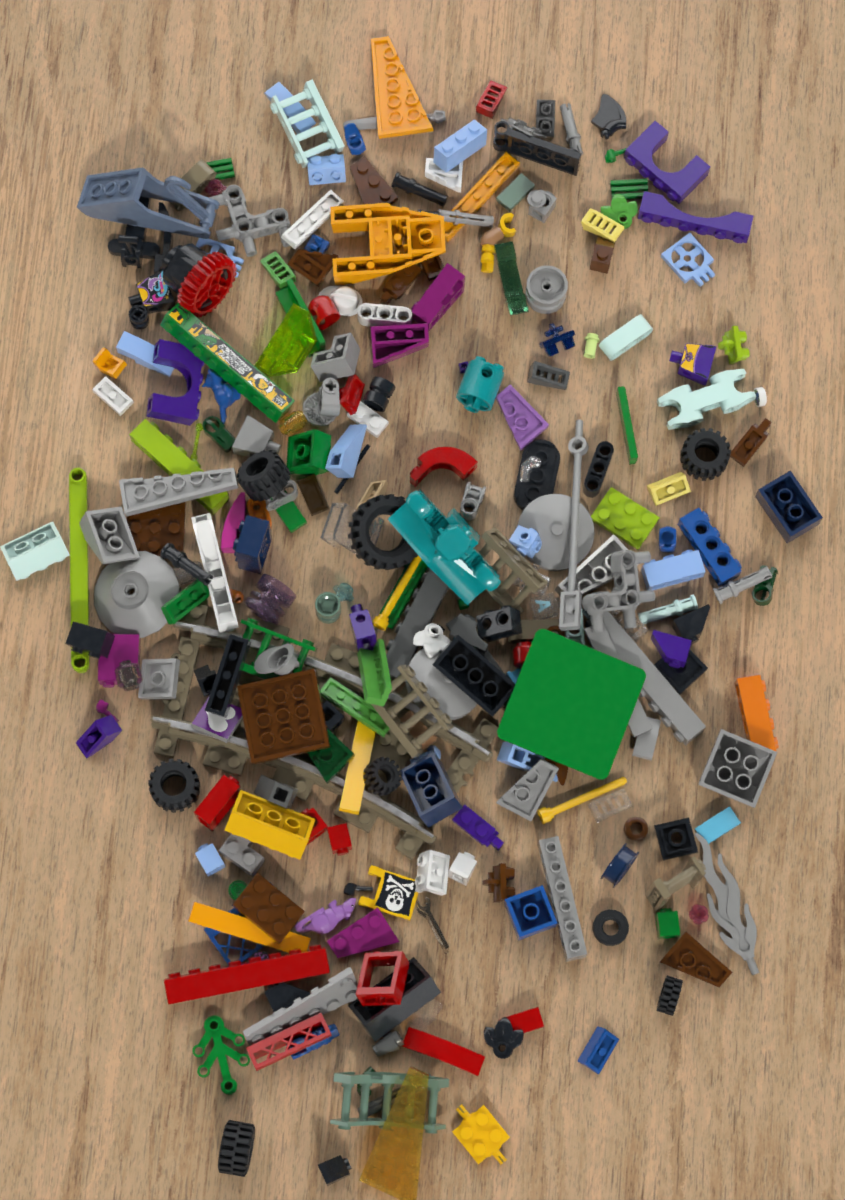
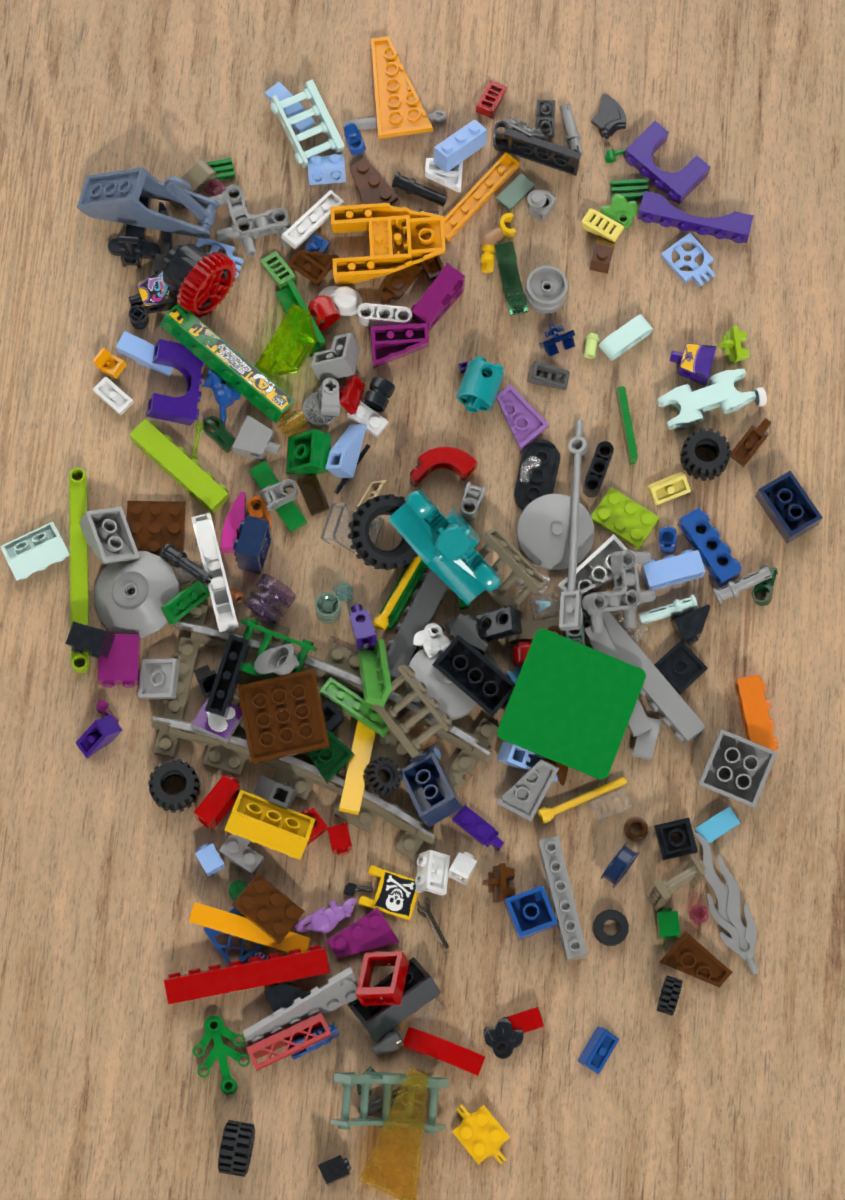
clear smoke head [114,660,143,691] -> none
light grey wing [119,468,239,517] -> none
black tyre [237,450,290,501] -> none
light grey pin [437,209,494,228] -> none
light blue brick [509,525,542,558] -> none
dark purple slope [651,630,692,668] -> none

